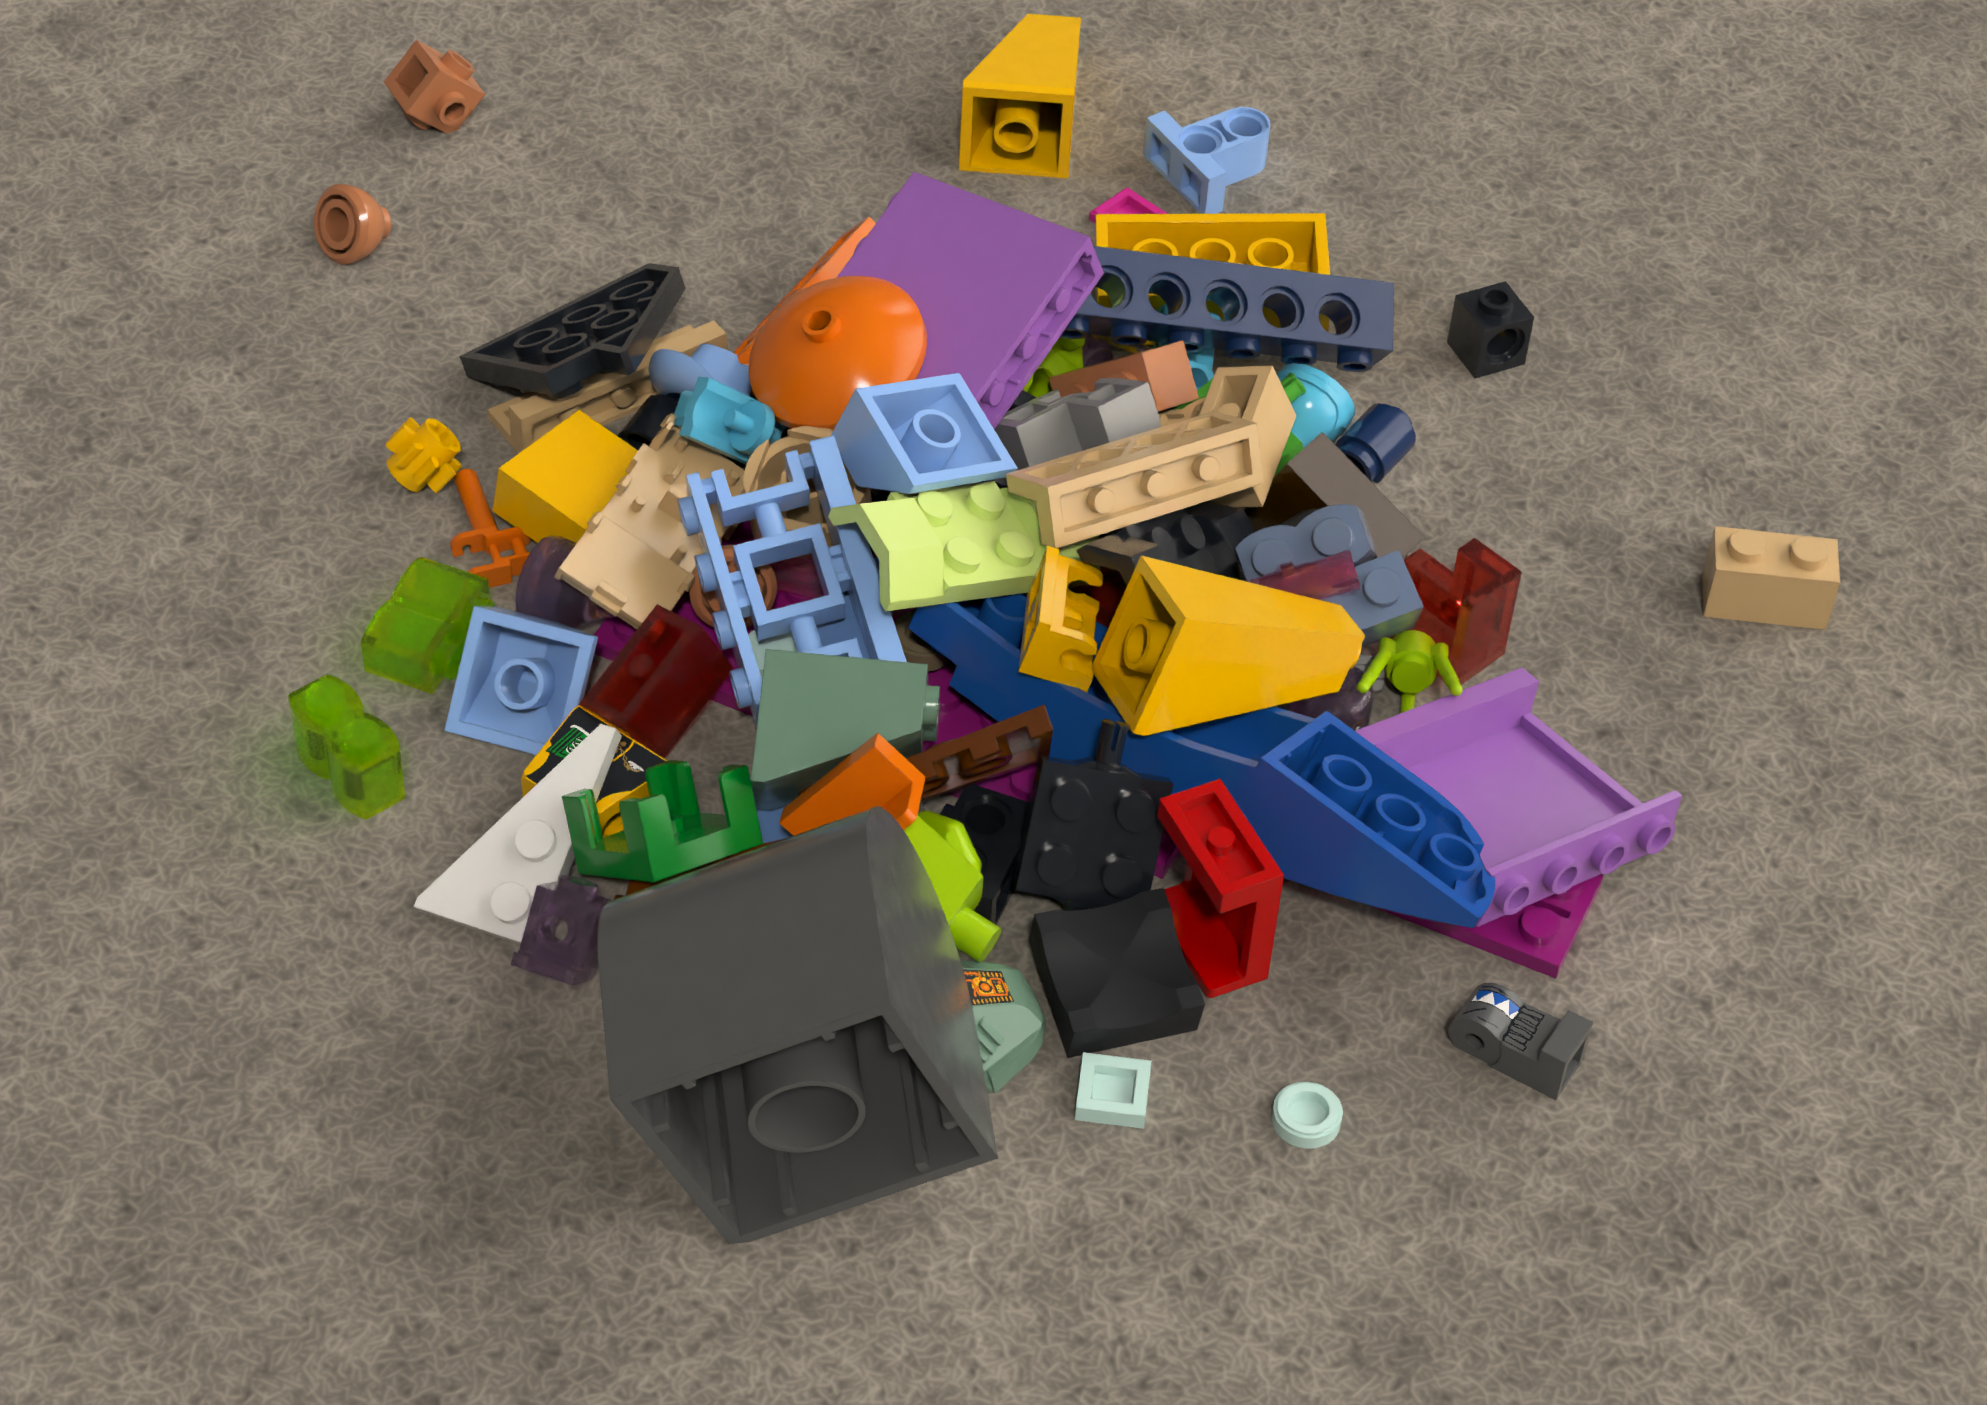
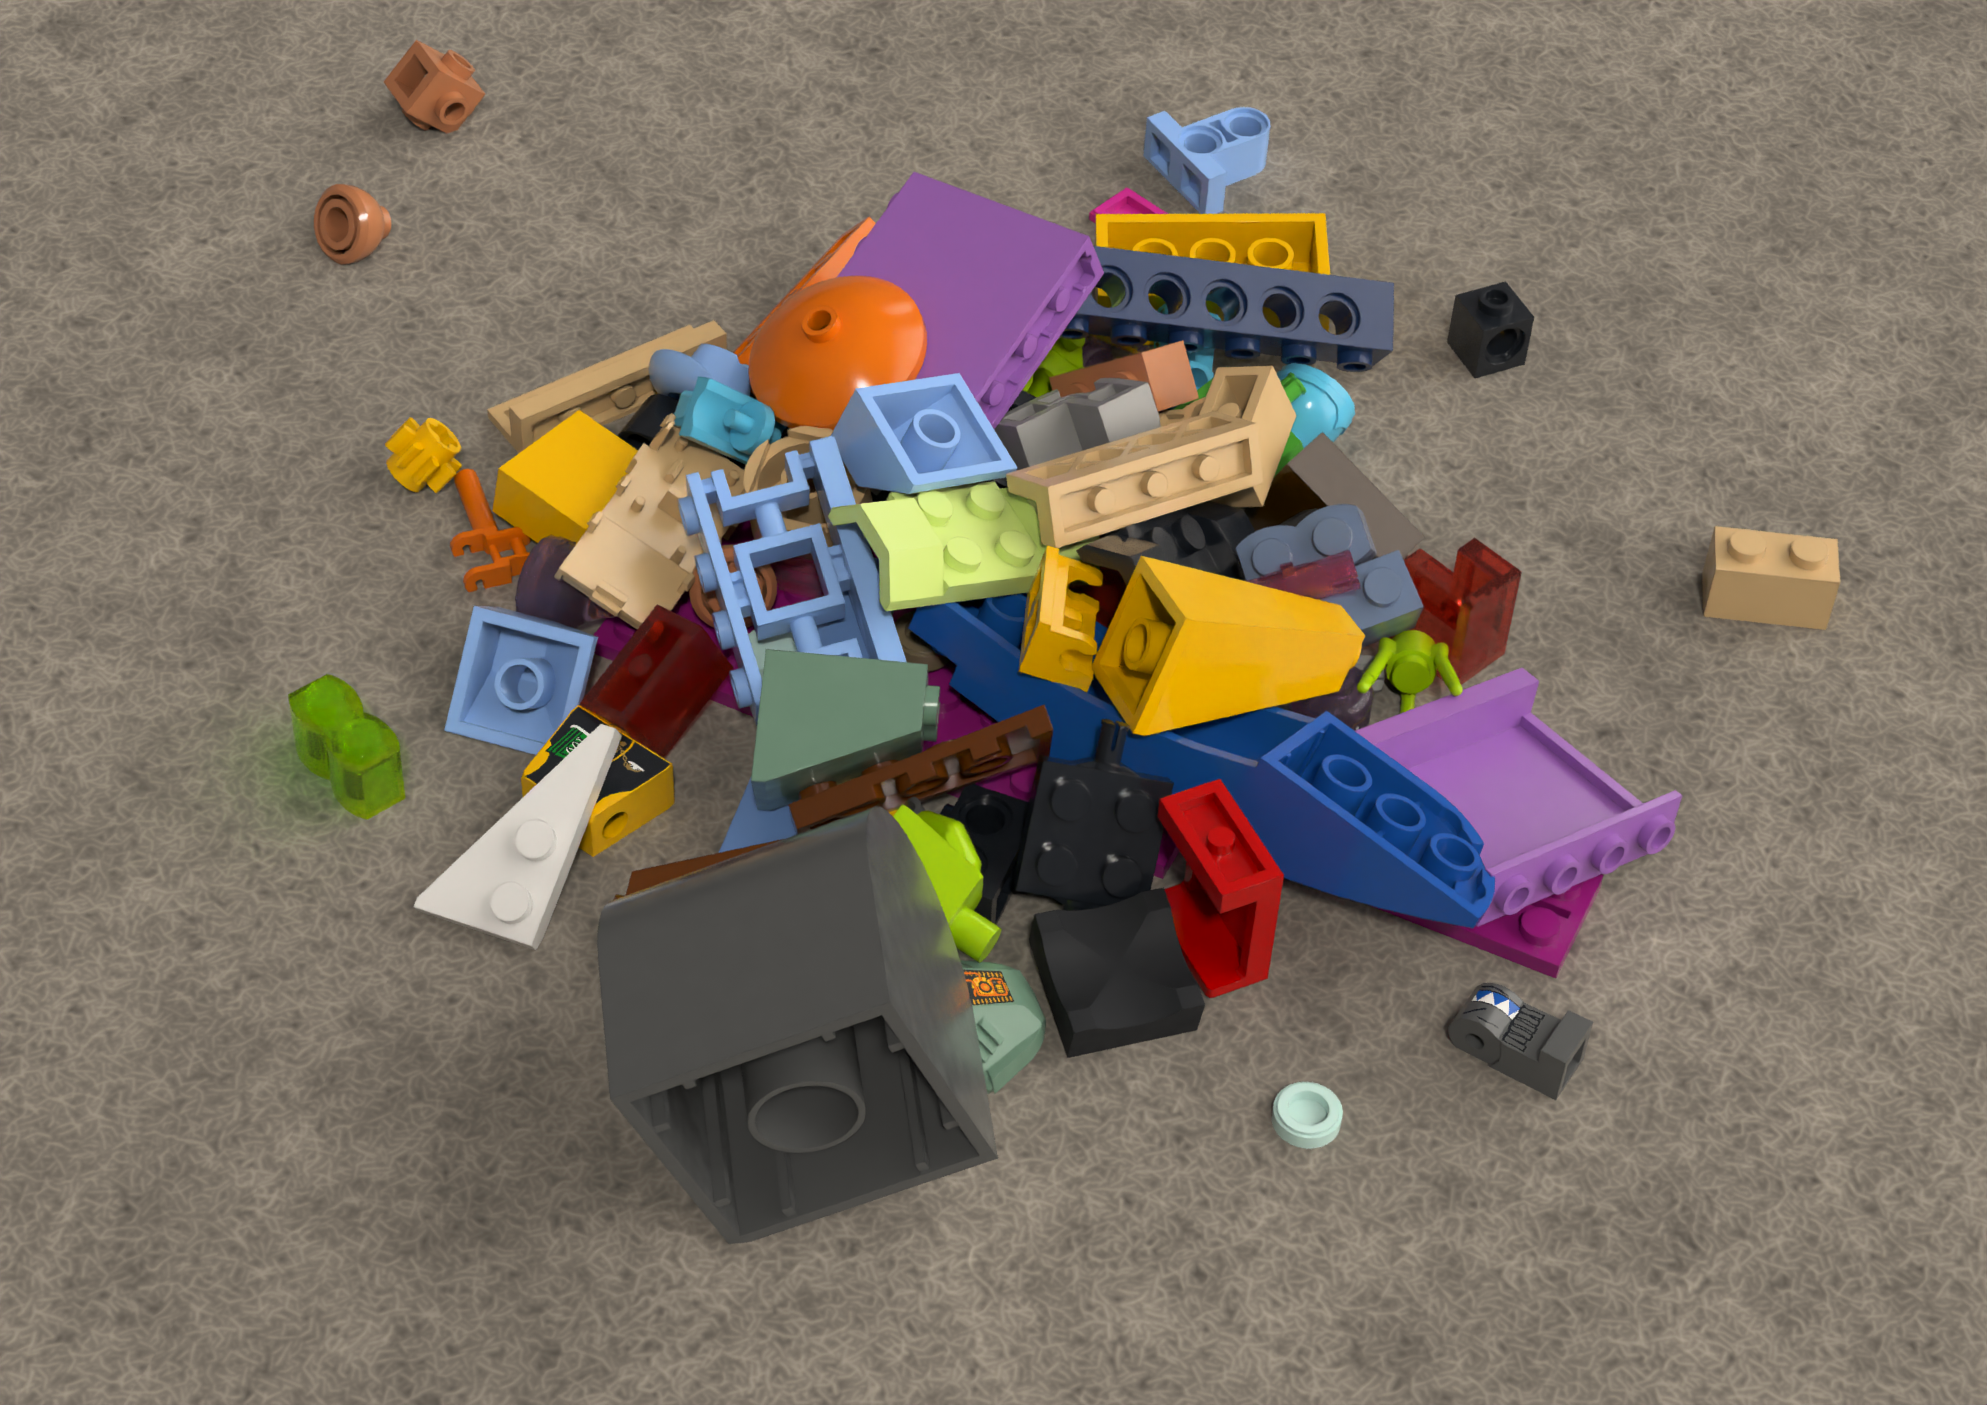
clear neon green brick [361,557,495,695] -> none
black wing [459,263,686,399] -> none
clear purple brick [510,875,612,985] -> none
green panel [562,760,763,882] -> none
orange panel [779,733,926,836] -> none
yellow slope [959,14,1081,178] -> none
light aqua tile [1075,1052,1152,1129] -> none
dark blue brick [1335,403,1416,483] -> none

